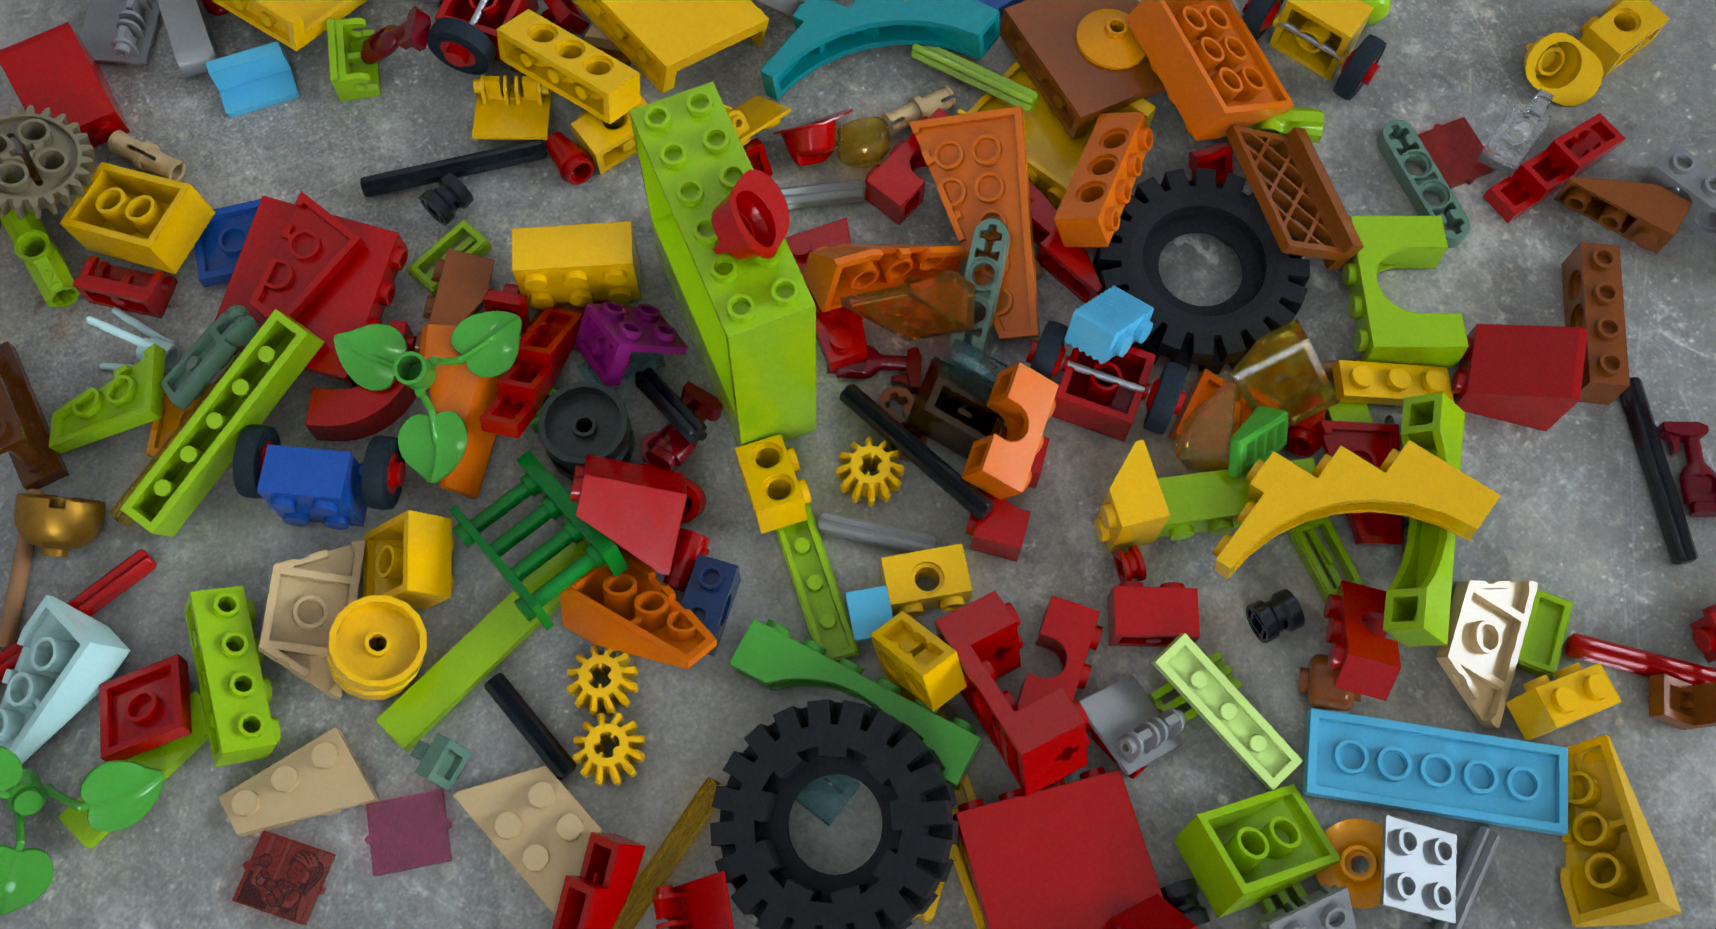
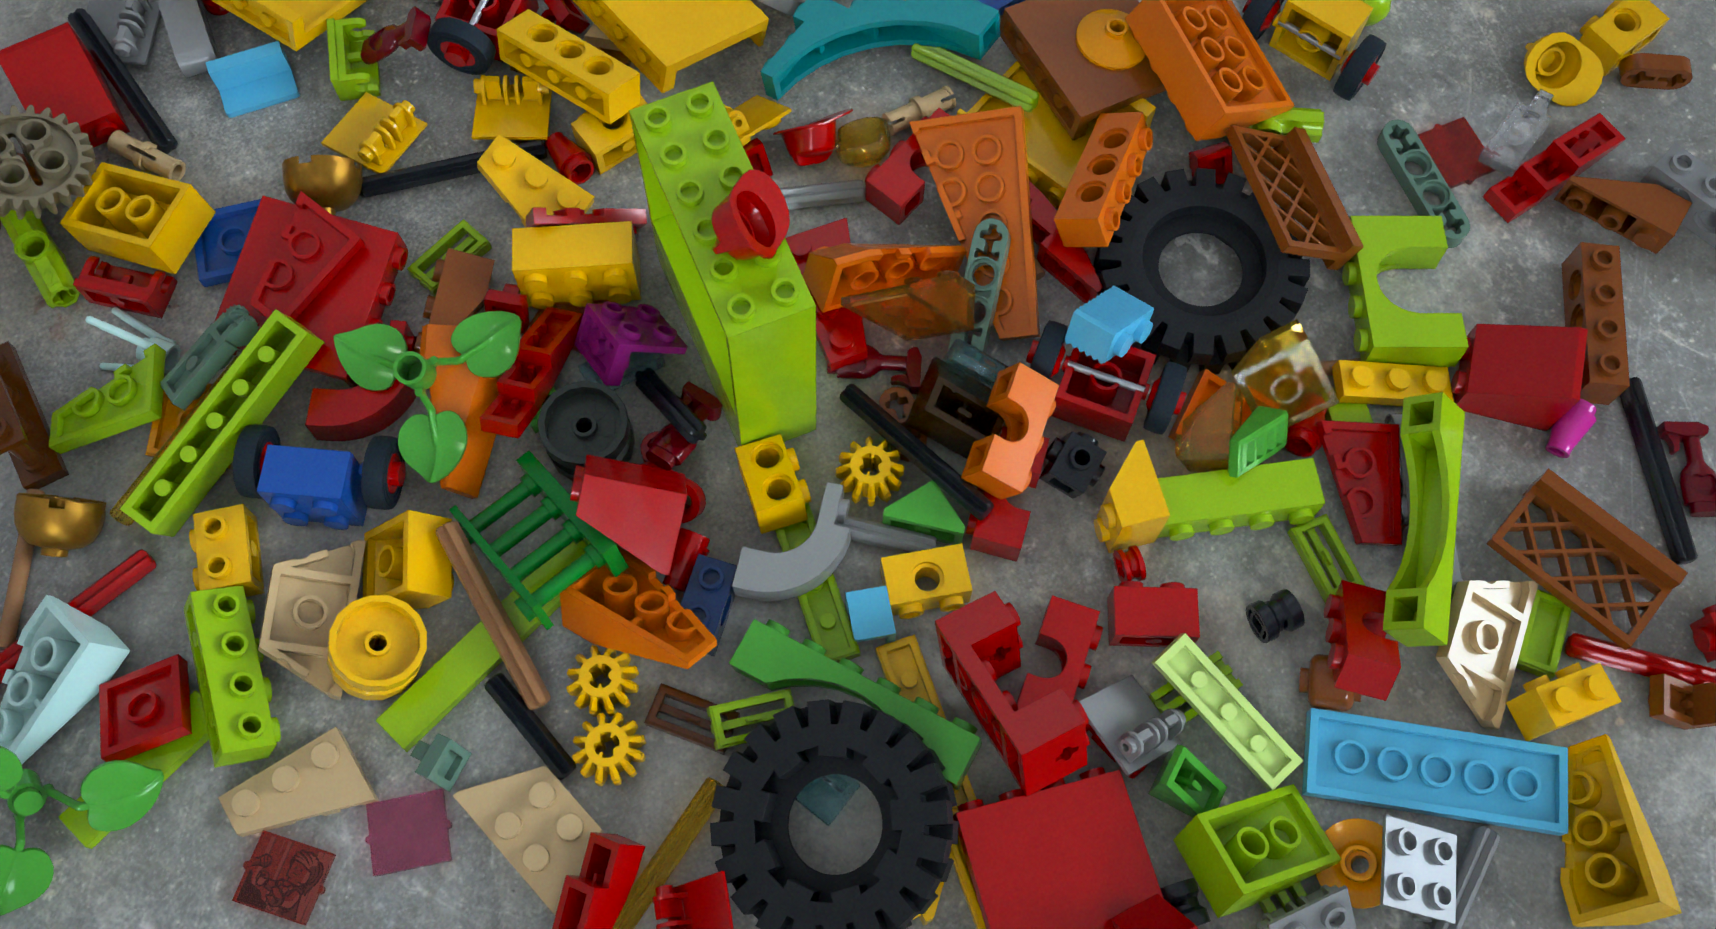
black wheel [419,172,474,226] -> none
yellow brick [870,611,967,712] -> none
yellow arch [1213,440,1501,579] -> none
none -> black axle [68,8,178,154]
none -> yellow brick [189,504,265,597]
none -> pearl gold cylinder [282,155,362,215]
none -> yellow hinge [321,92,428,174]
none -> medium nougat axle [436,521,551,710]
none -> yellow wing [477,134,595,227]
none -> red wing [526,207,647,235]
none -> reddish brown tile [644,683,740,755]
none -> lime tile [706,688,795,751]
none -> light grey arch [732,482,851,601]
none -> bright green slope [882,480,965,545]
none -> black brick [1039,431,1107,499]
none -> bright green slope [1148,744,1227,818]
none -> dark orange fence [1486,468,1688,650]
none -> dark pink cone [1545,398,1597,458]
none -> dark orange beam [1619,53,1693,90]

